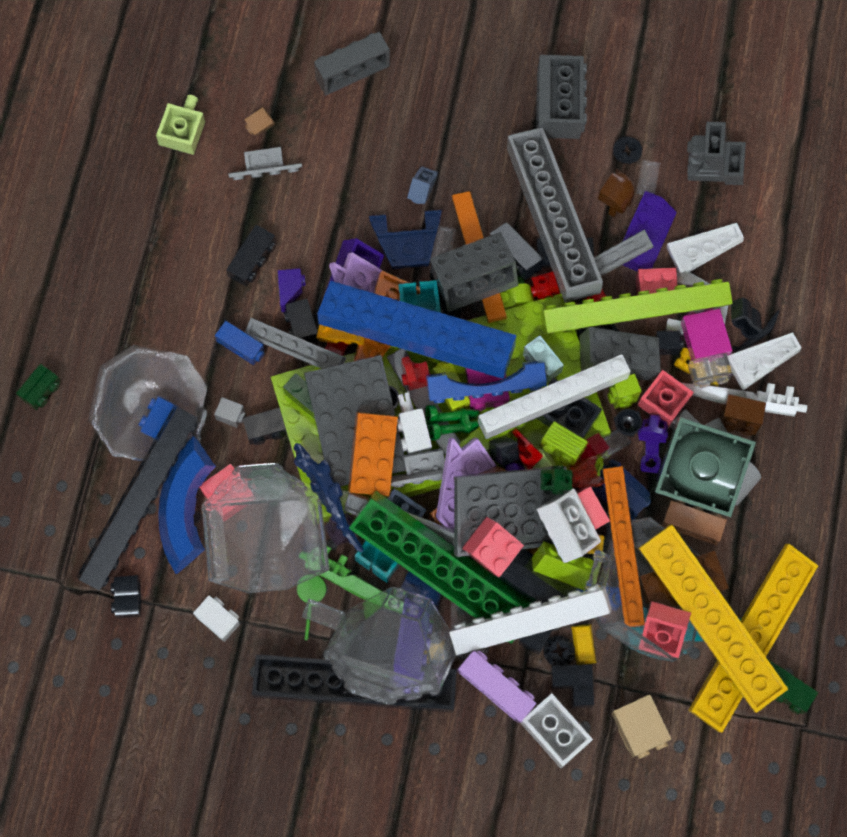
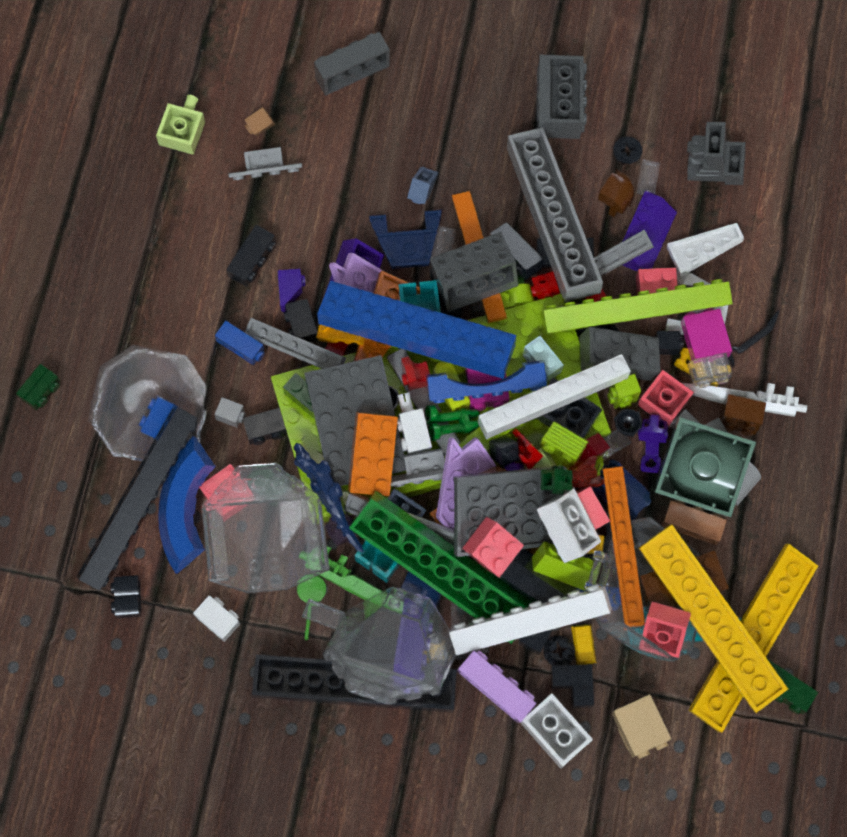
white wing [725,333,802,390] -> none
black brick [731,297,762,339] -> none

